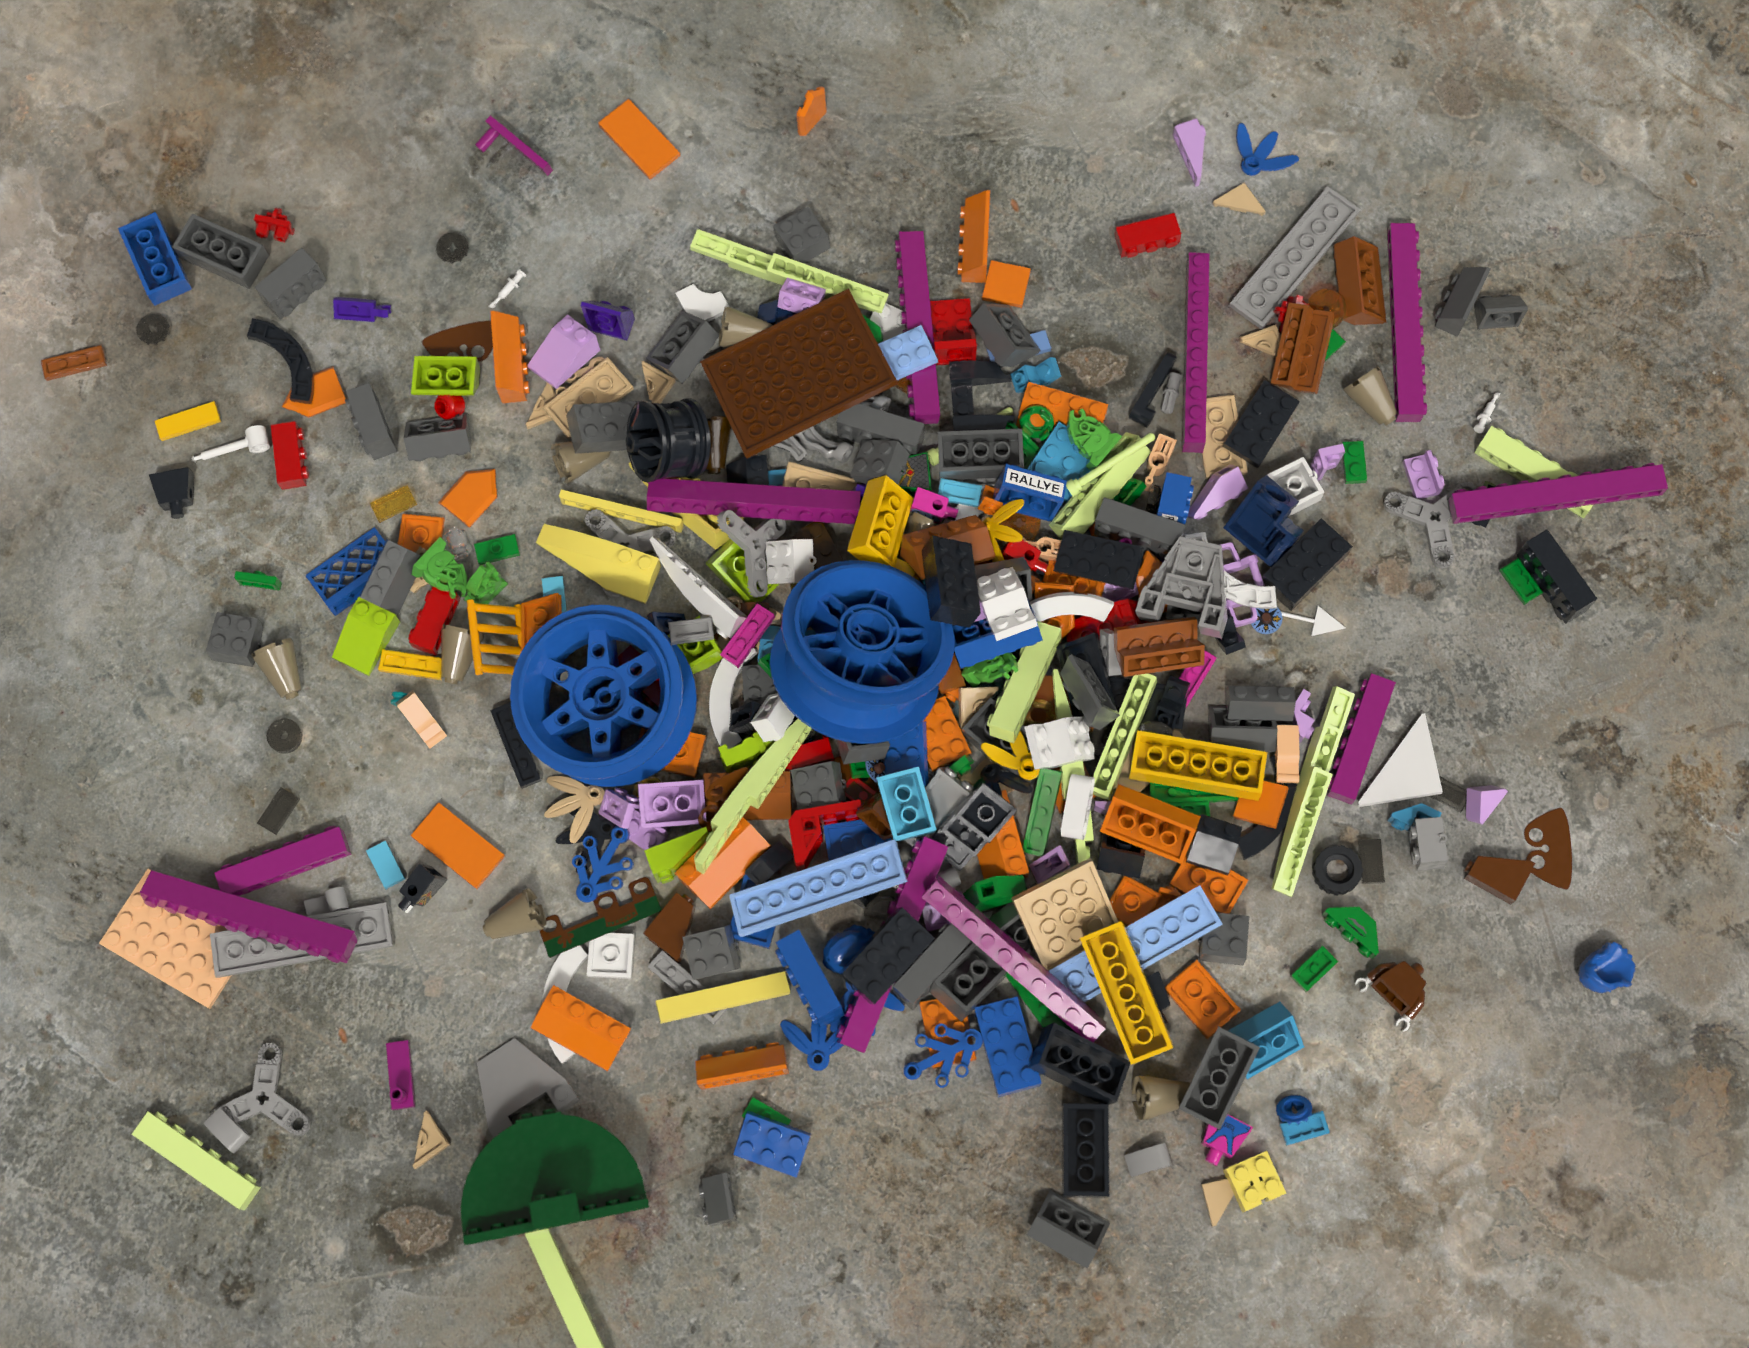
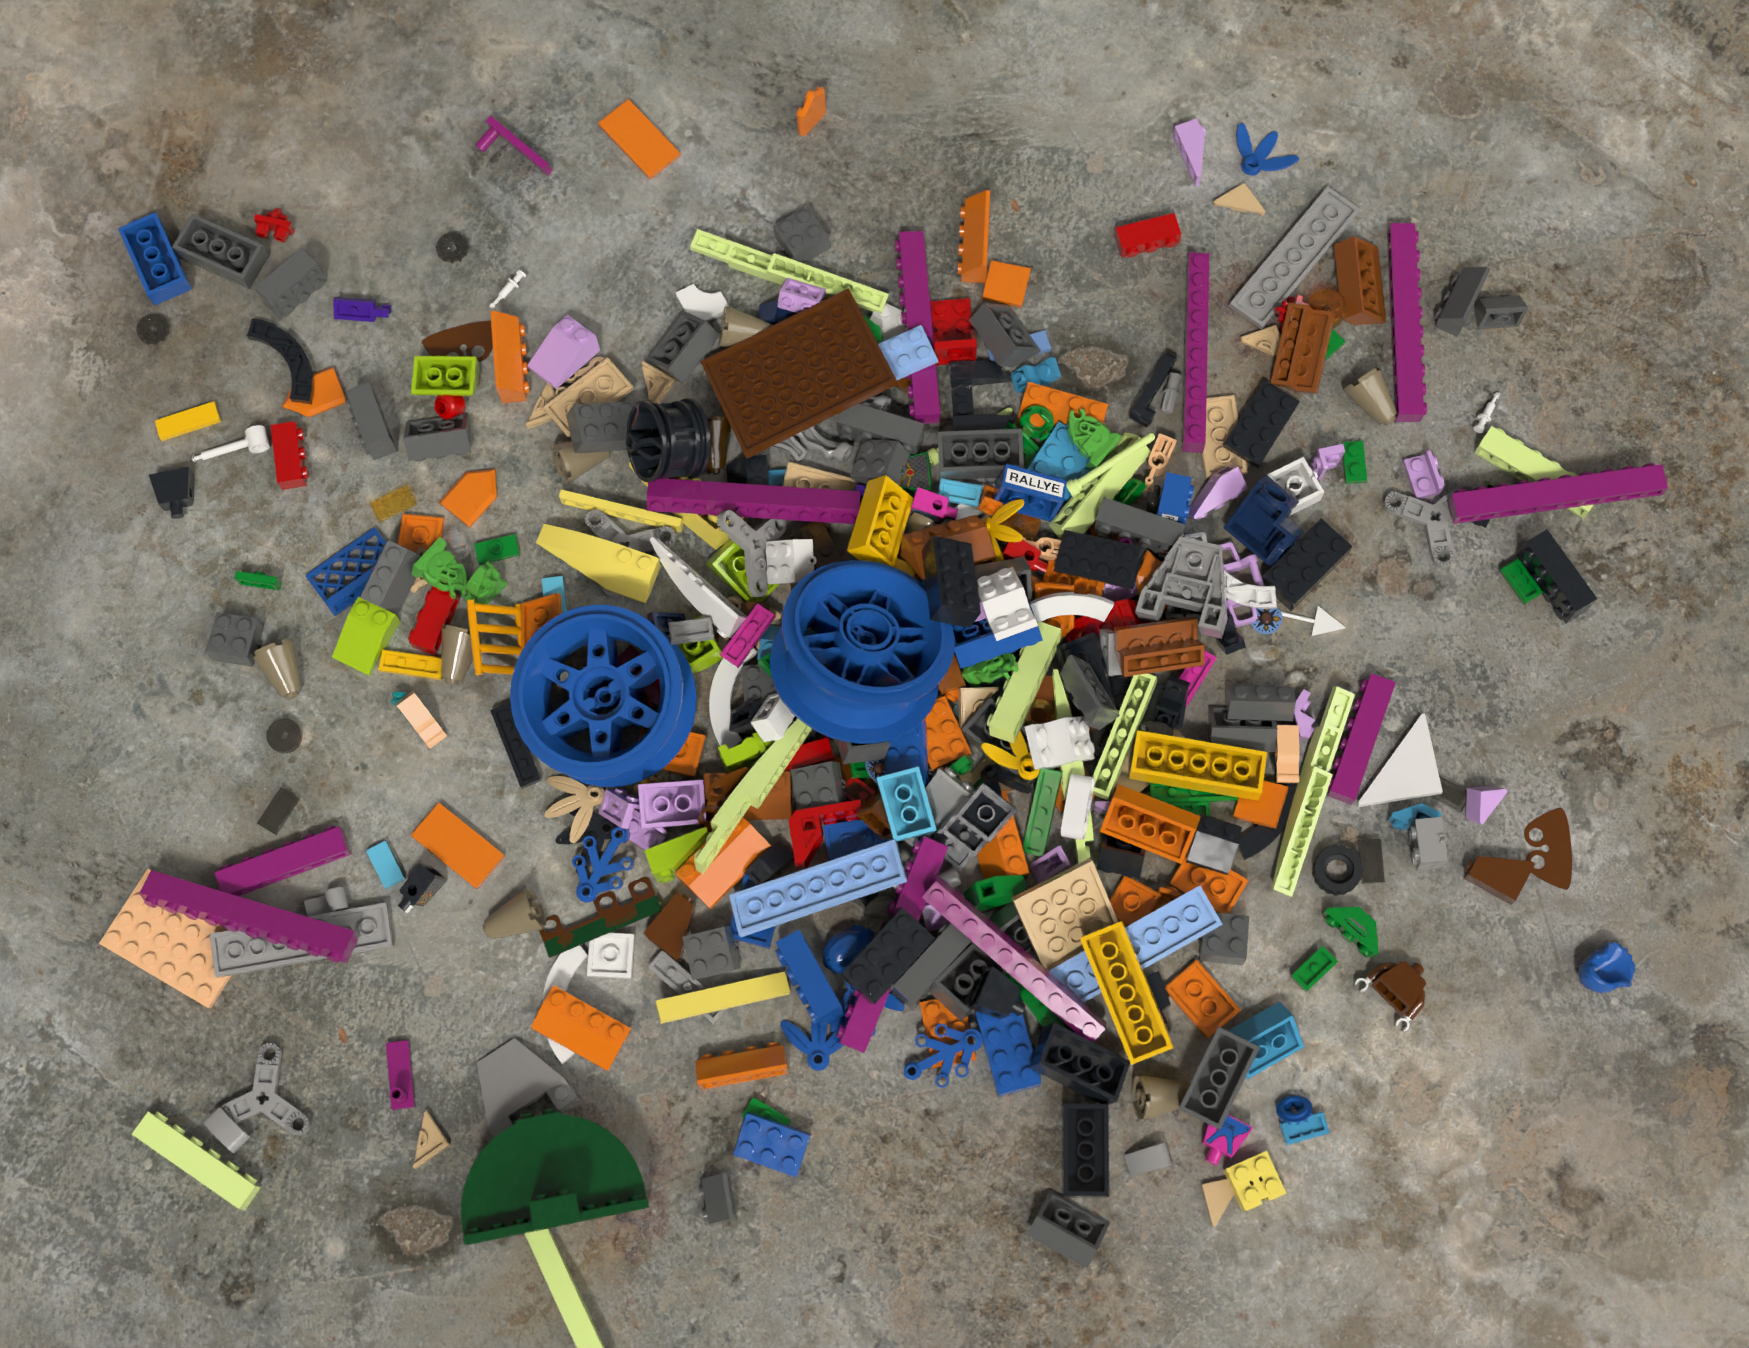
dark orange tile [41,345,107,381] -> none
dark purple slope [581,300,635,341] -> none
none -> black torso [968,967,1025,1019]

